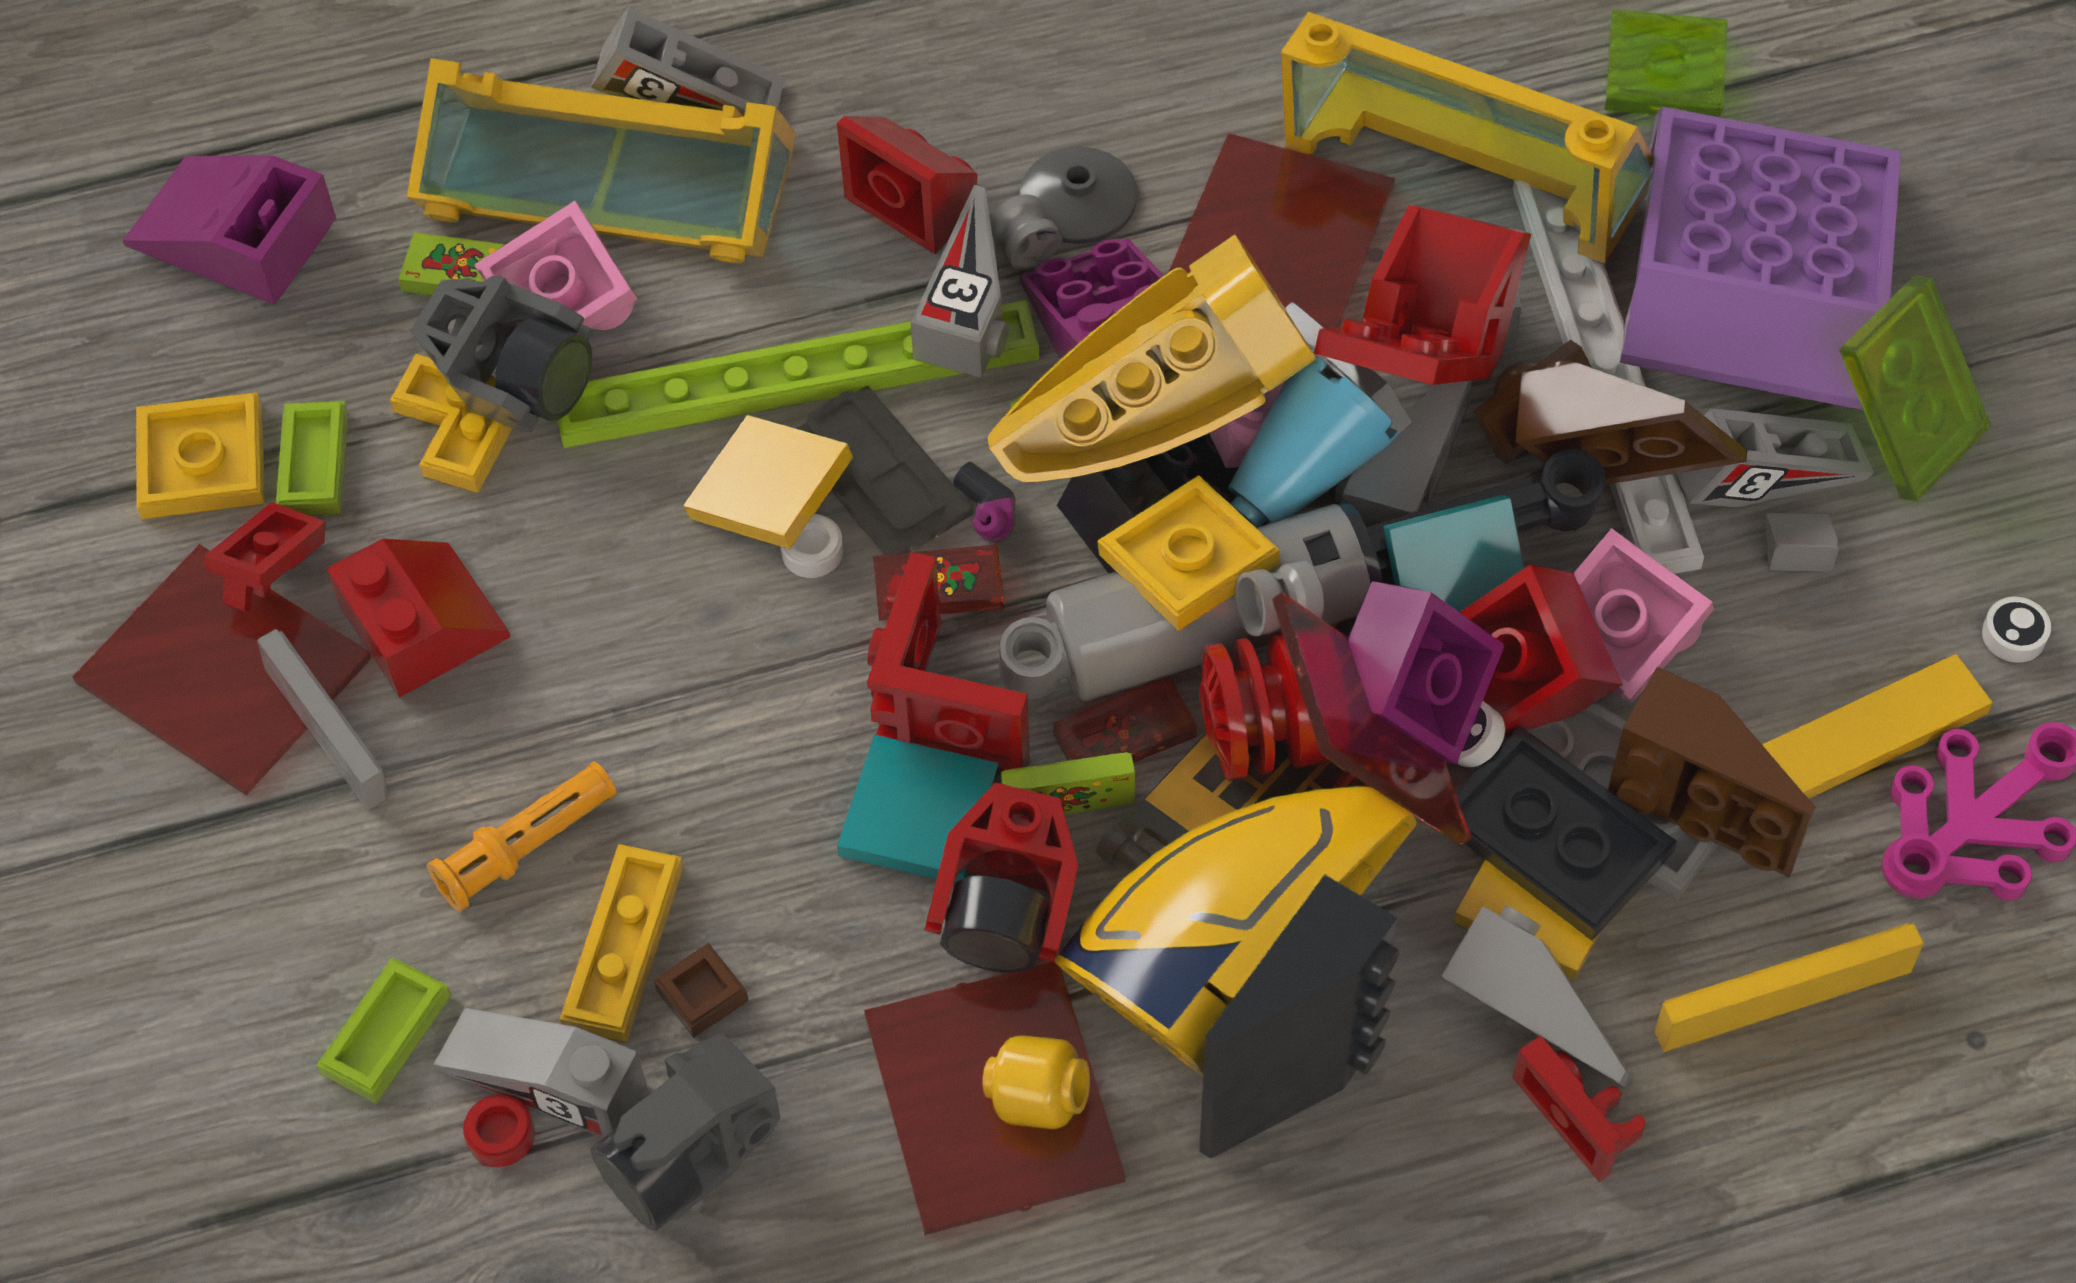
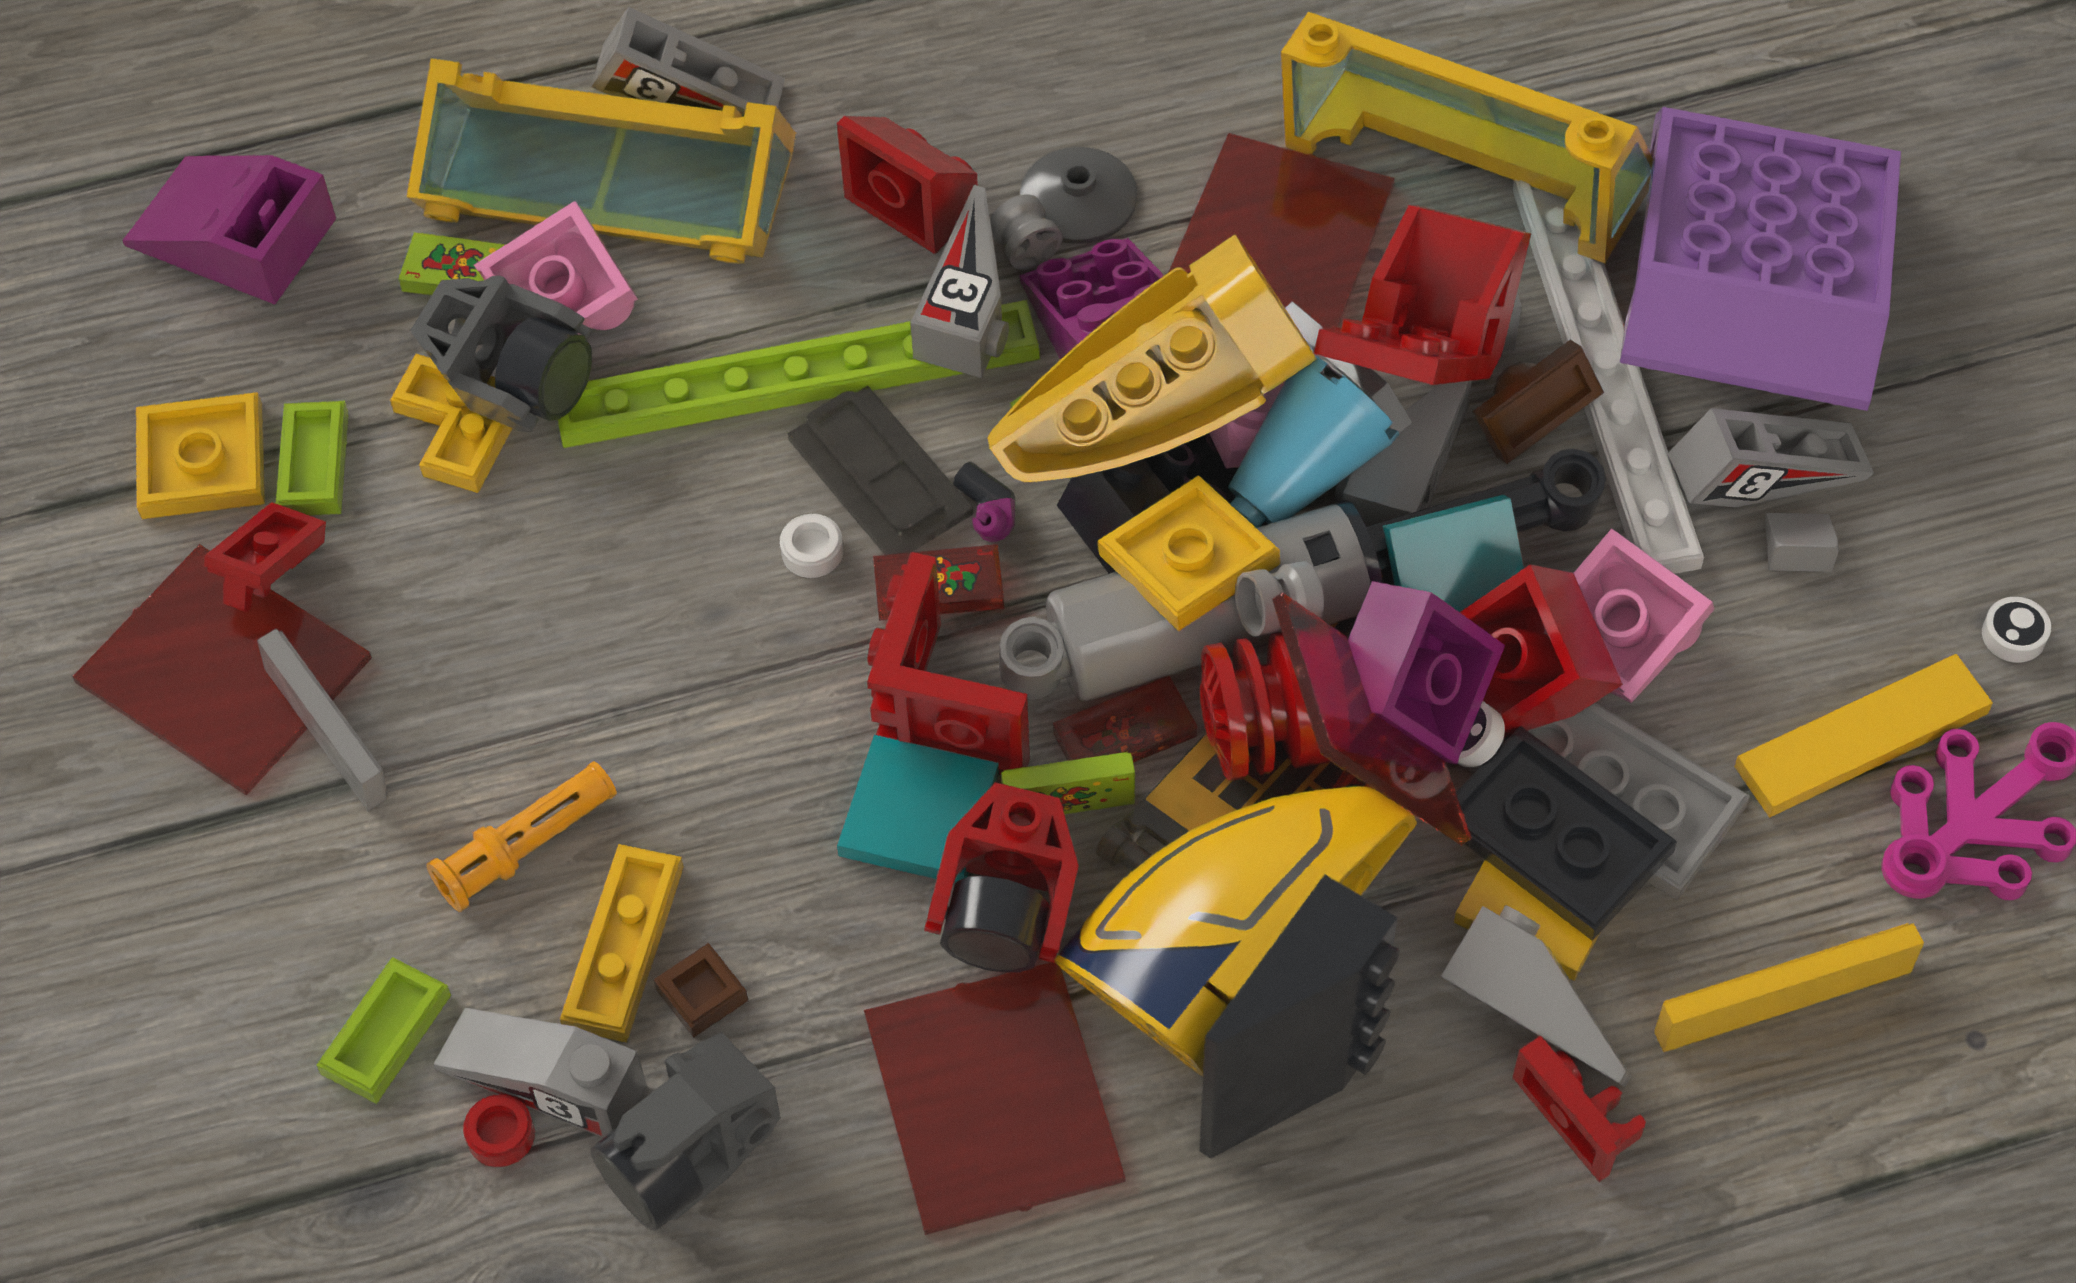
red slope [326,538,510,698] -> none
yellow tile [683,415,853,549] -> none
yellow head [983,1035,1090,1129] -> none
reddish brown slope [1515,361,1748,485] -> none
clear neon green tile [1604,9,1727,118] -> none
reddish brown slope [1608,667,1816,877] -> none
clear neon green tile [1839,275,1991,502] -> none

